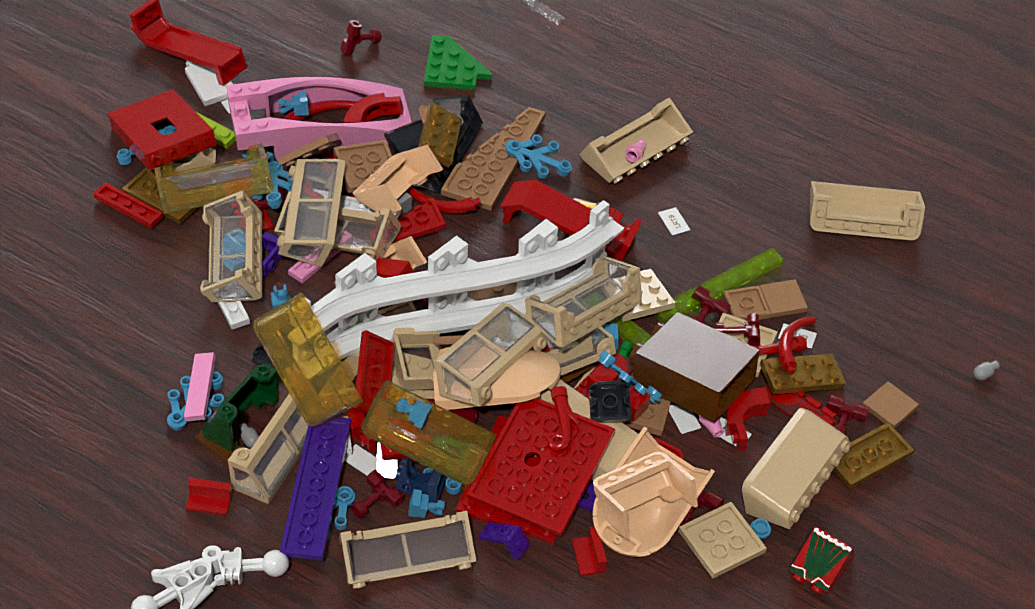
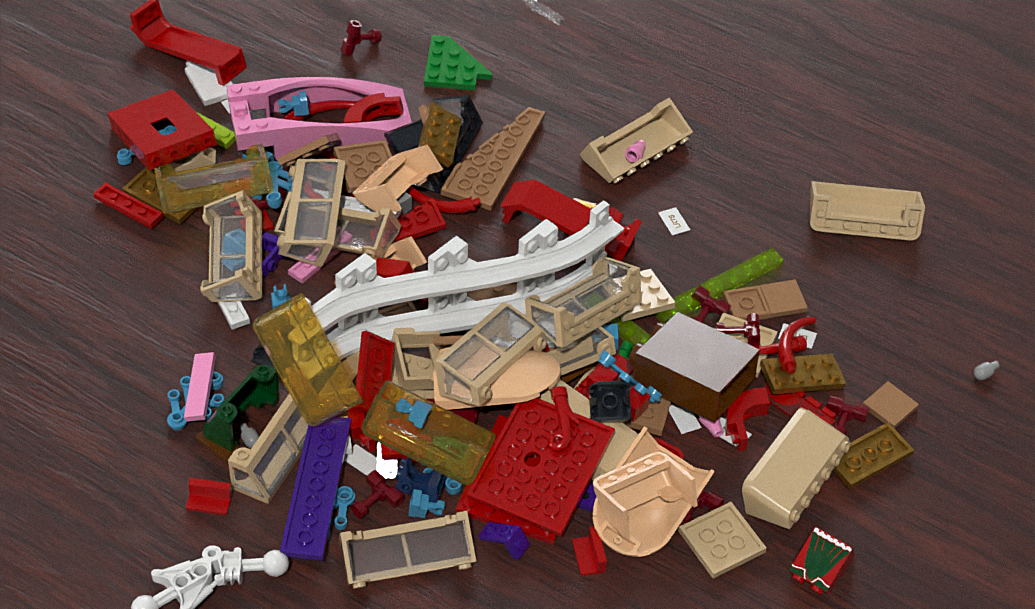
dark azure plant [505,135,572,179] -> none
dark azure plate [750,518,771,539] -> none

